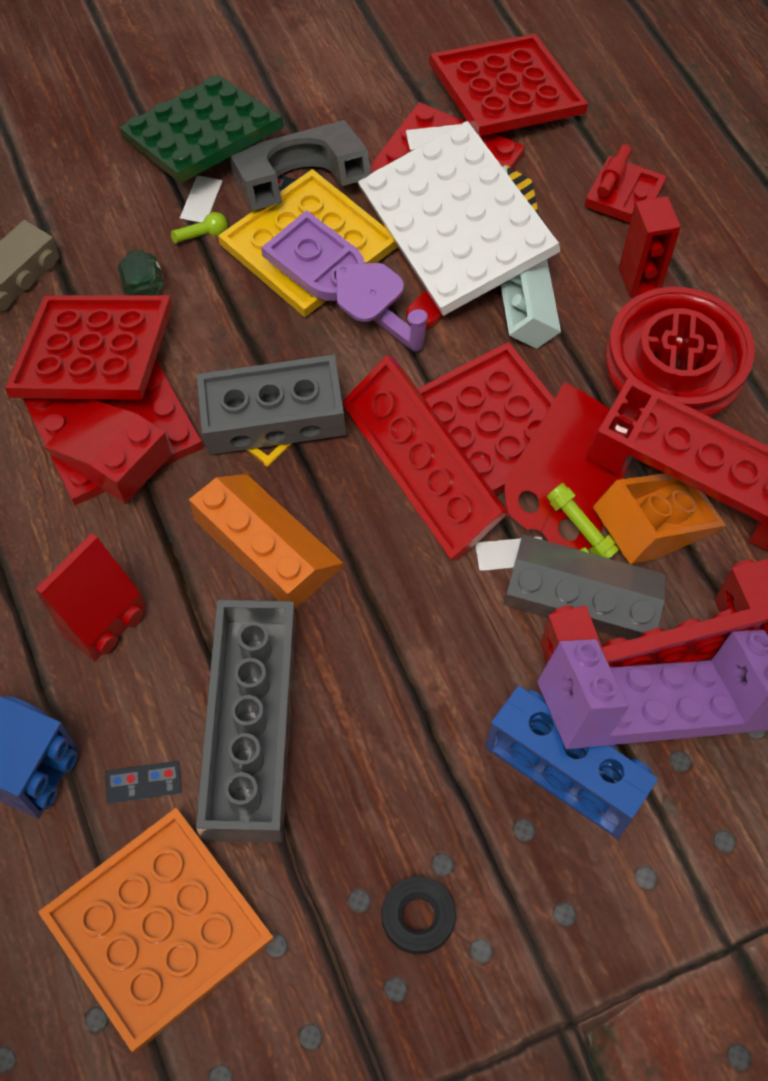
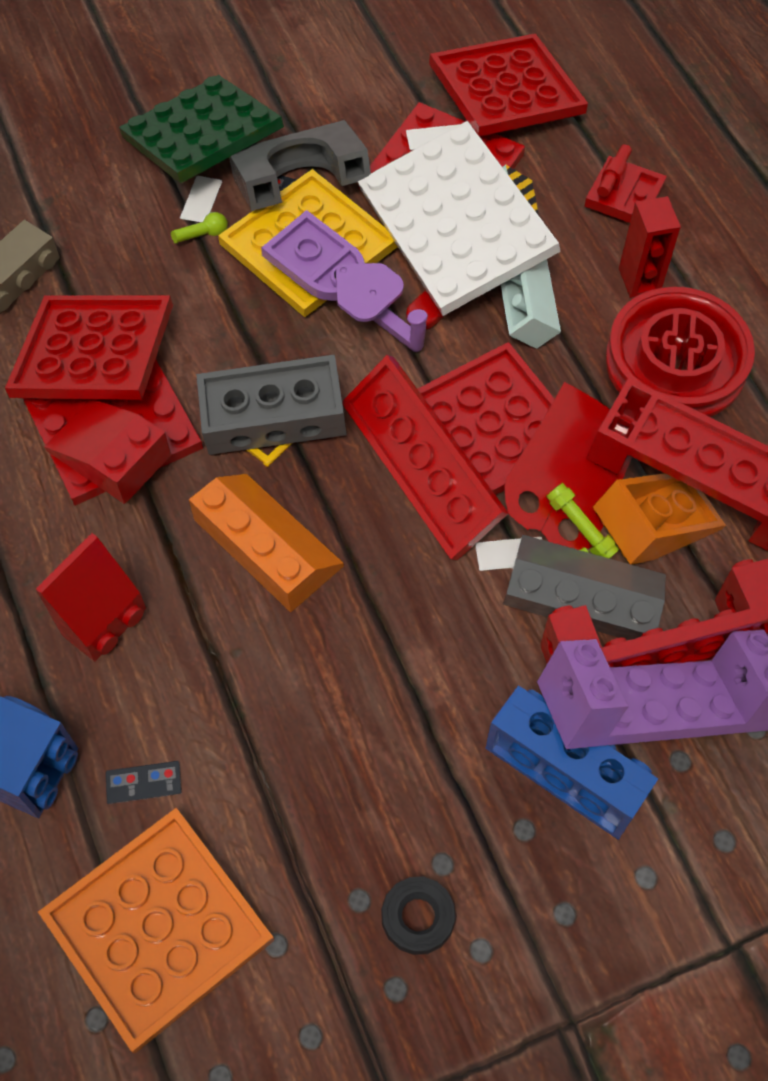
clear green head [117,249,164,295] -> none
dark grey brick [196,600,297,843] -> none

